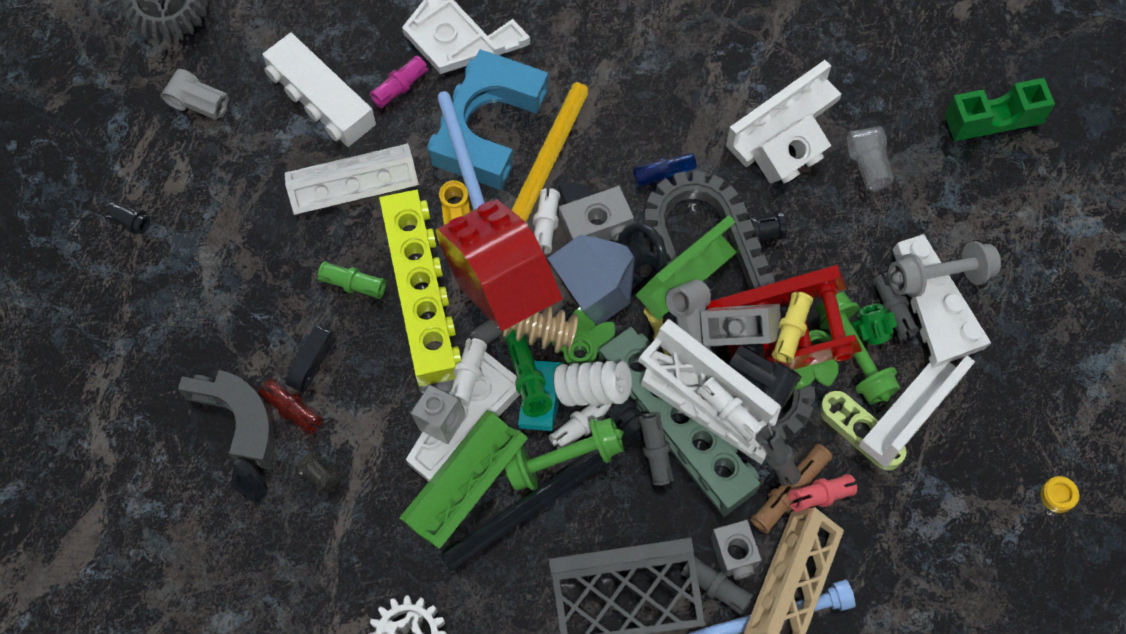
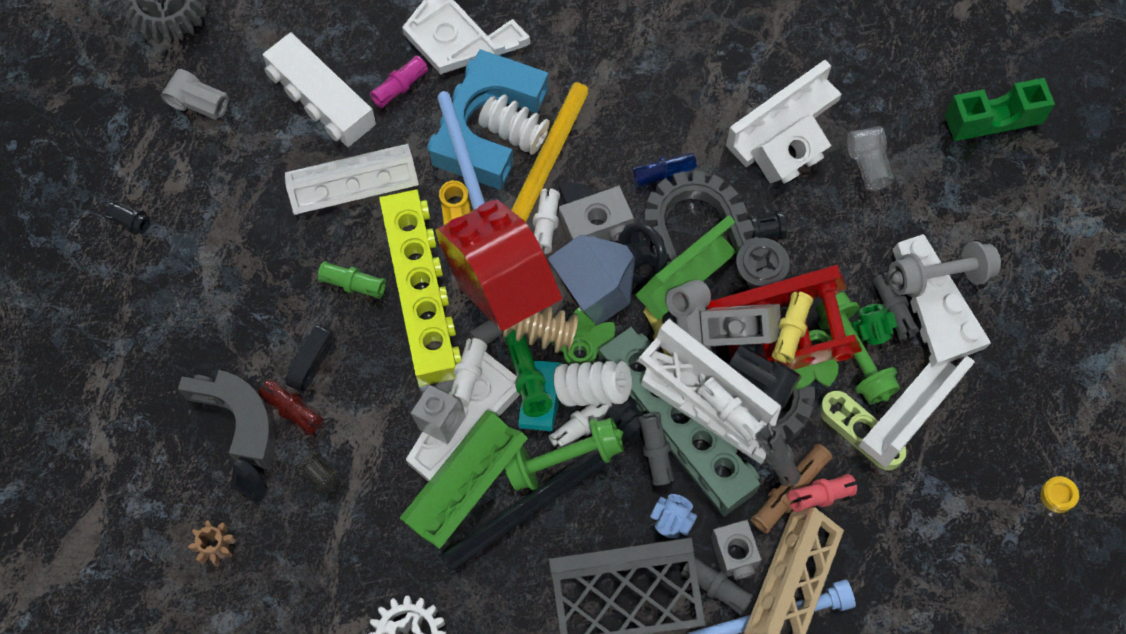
none -> medium nougat gear [188,520,236,567]
none -> white piece [478,94,550,155]
none -> light blue gear [650,494,697,538]
none -> dark grey gear [735,238,790,287]

